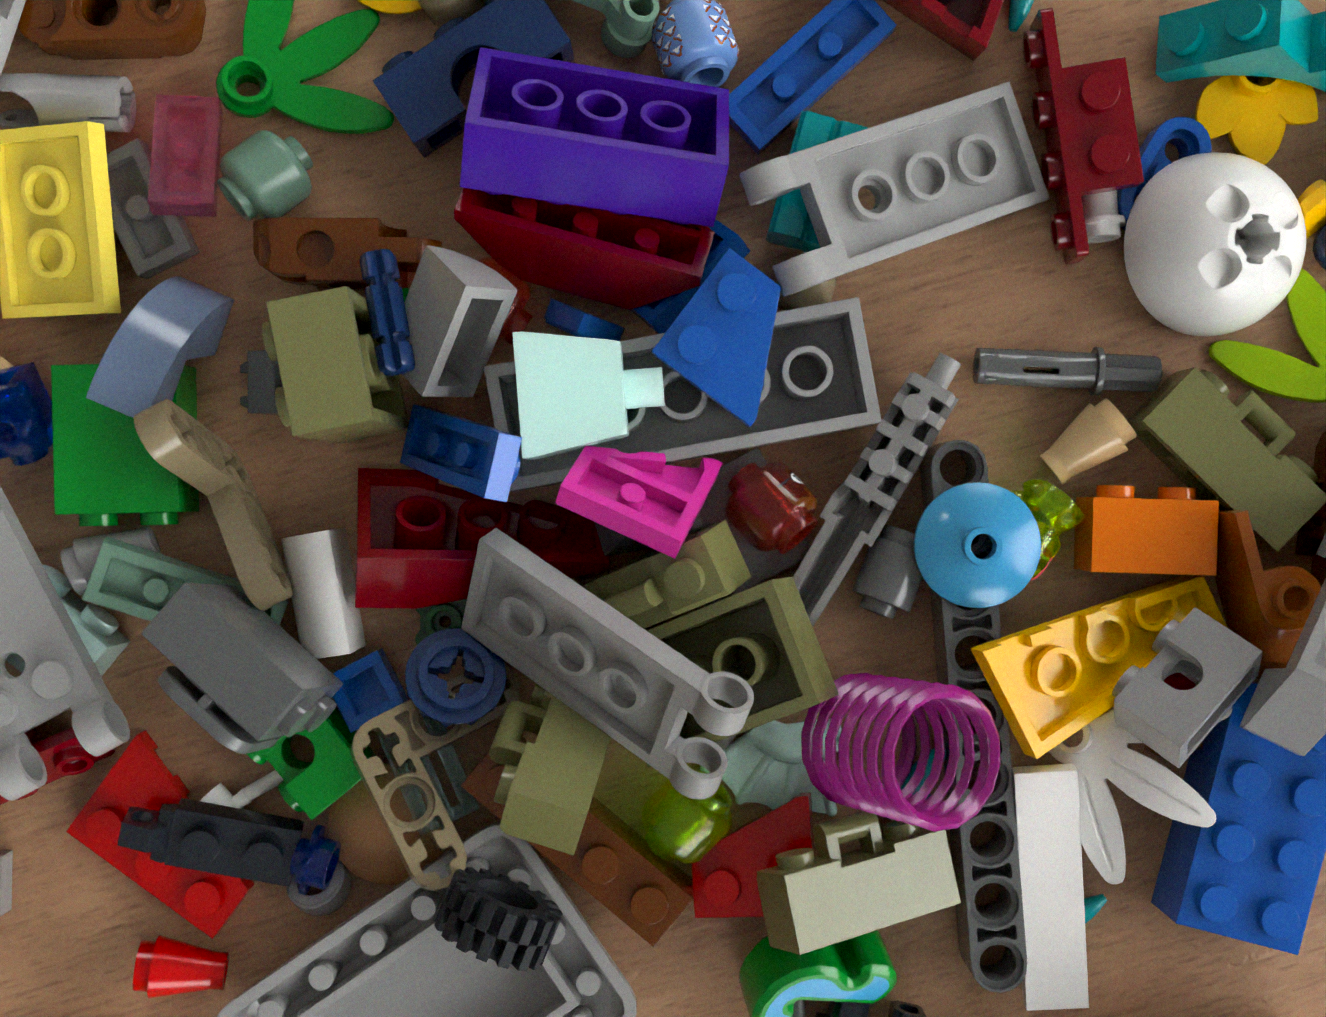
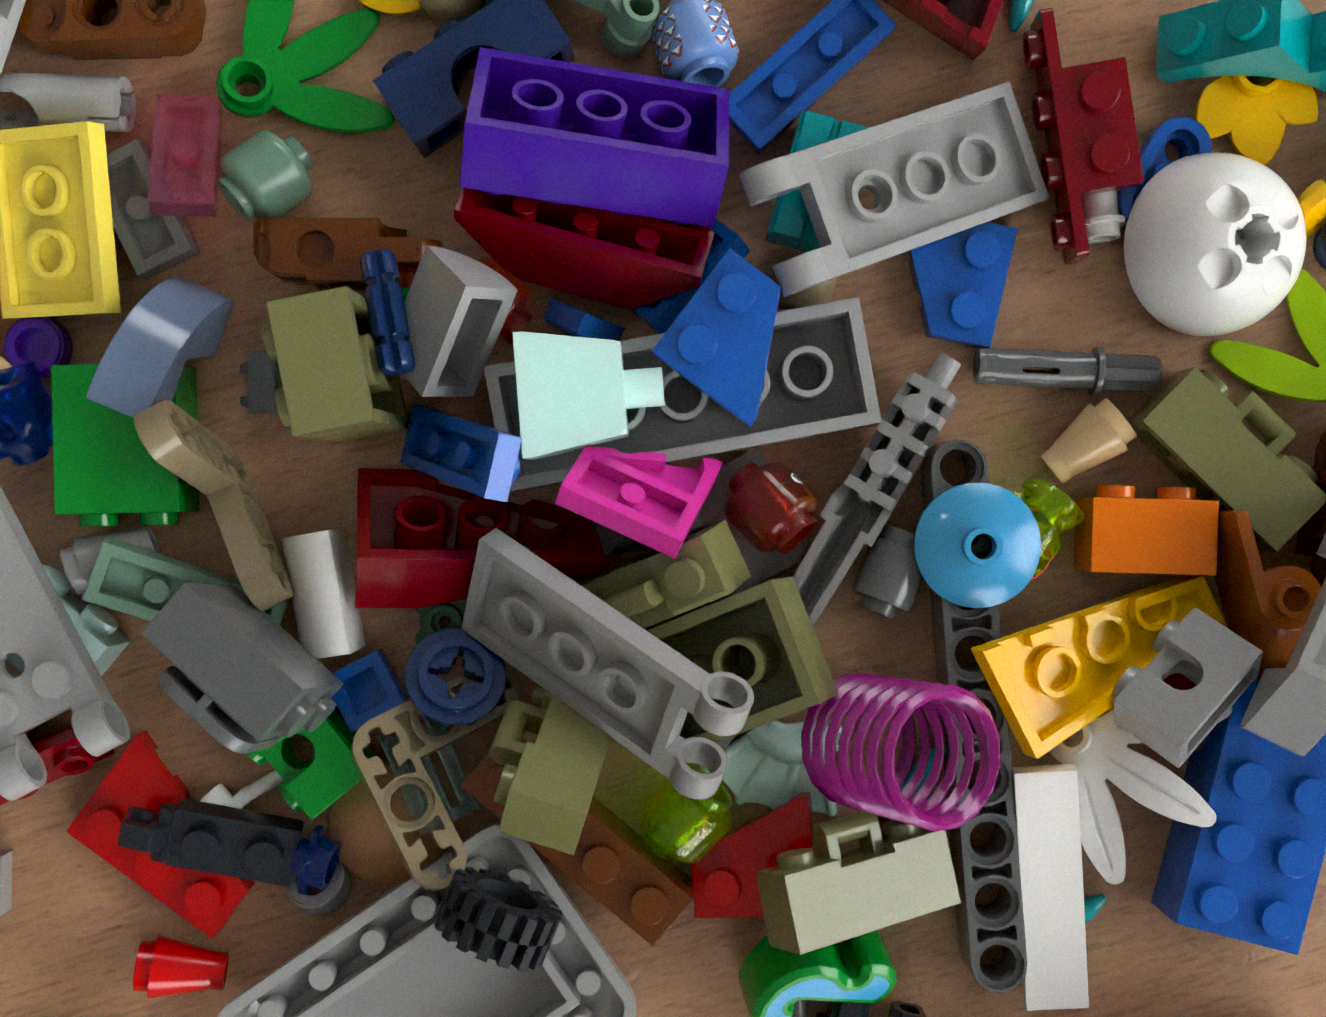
none -> dark purple tile [4,317,73,378]
none -> blue wing [909,222,1018,348]

